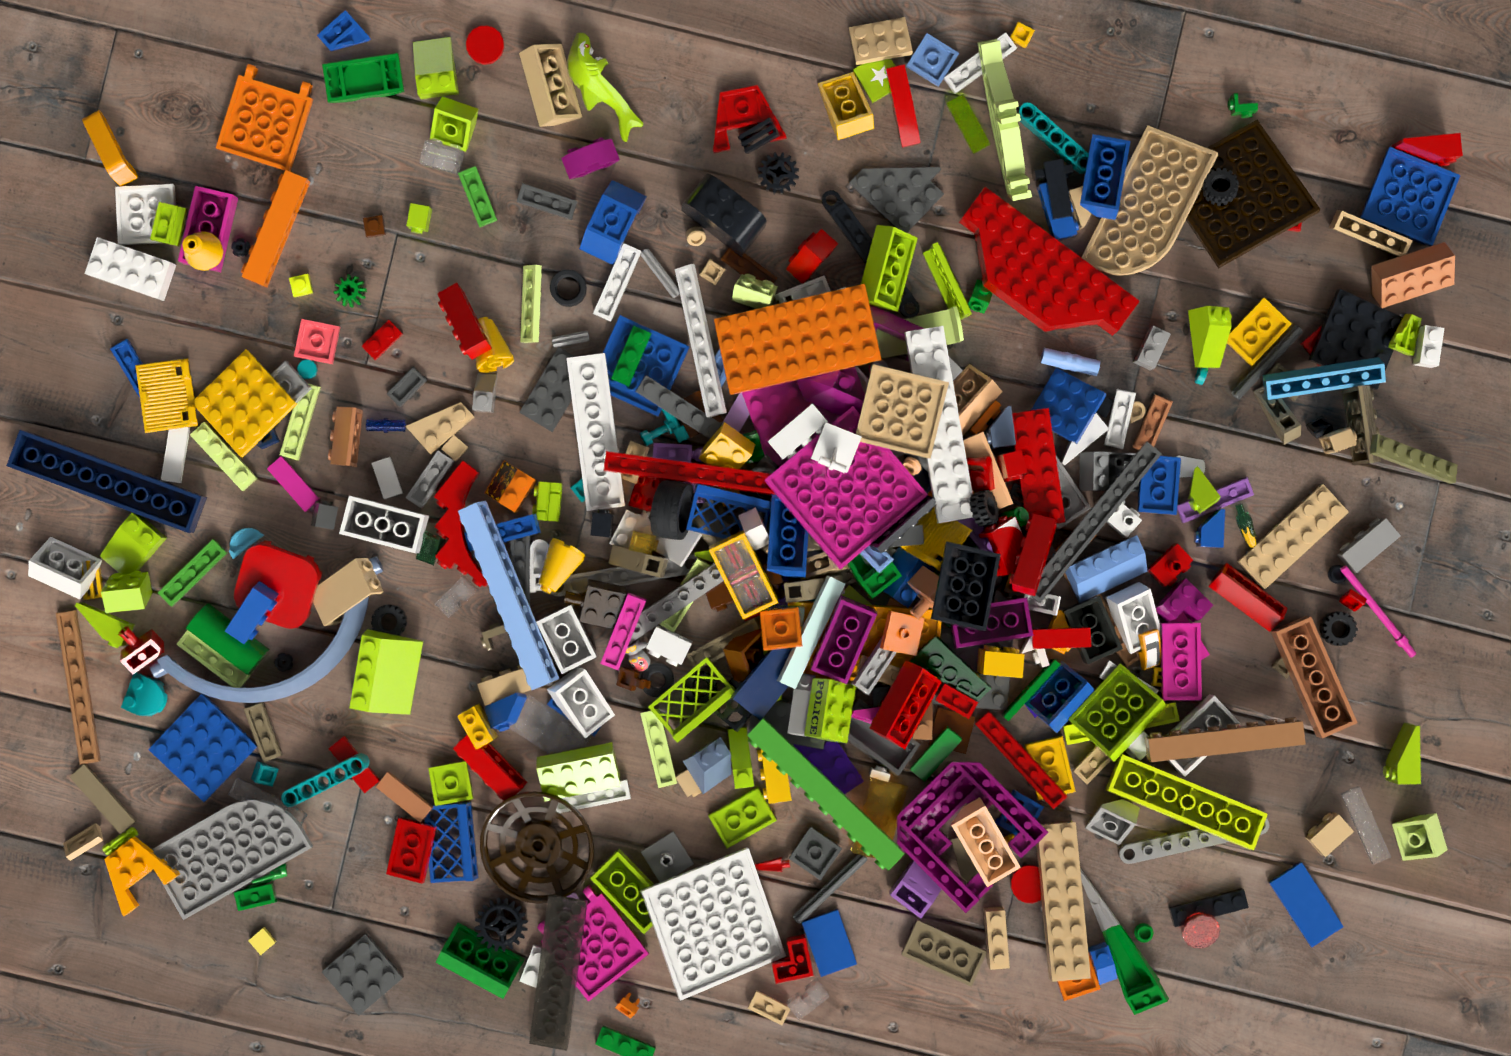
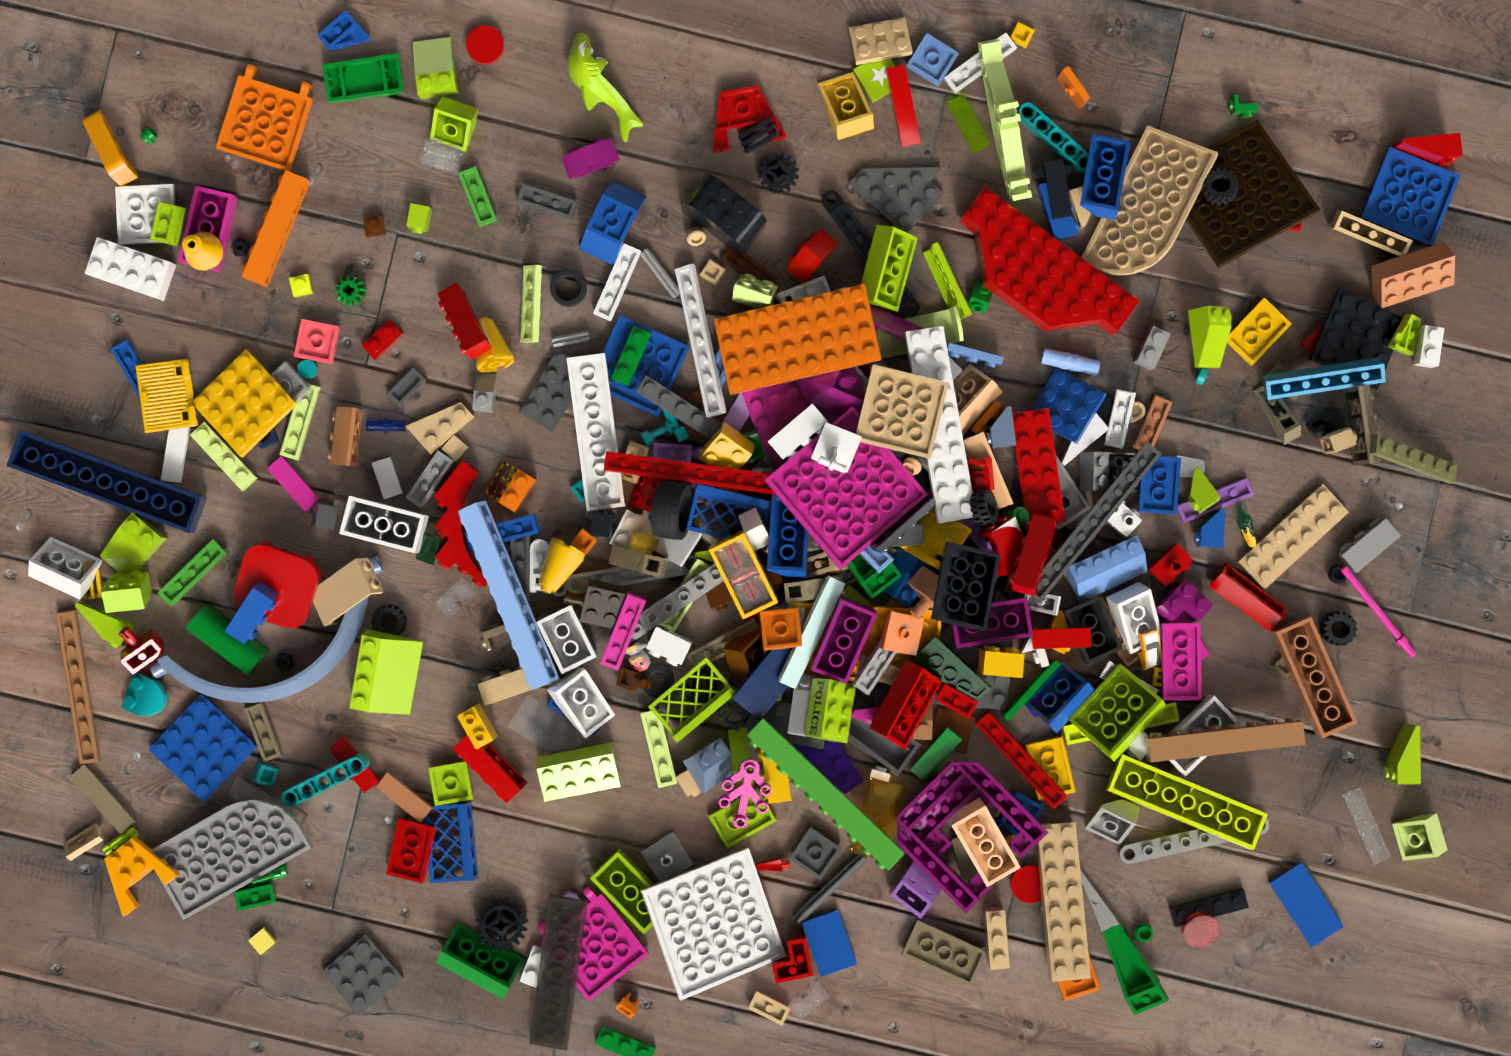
yellowish green plate [177,630,251,688] -> none
medium azure tile [229,528,264,559] -> none
dark brown dish [480,791,594,904] -> none
blue slope [484,692,527,732] -> none
tan slope [519,44,582,127] -> none
lime brick [532,481,563,522] -> none
white plate [556,779,631,813] -> none
red brick [994,450,1027,482] -> none
tan plate [1072,746,1111,784] -> none
blue slope [1088,942,1117,985] -> none
dark grey axle [1231,325,1303,399] -> none
tan brick [1305,812,1354,857] -> none
red tile [1339,589,1367,612] -> none
none -> green plate [140,126,158,144]
none -> orange tile [571,528,598,555]
none -> plant [719,759,772,828]
none -> medium blue plate [946,343,1004,368]
none -> orange plate [1057,66,1090,109]

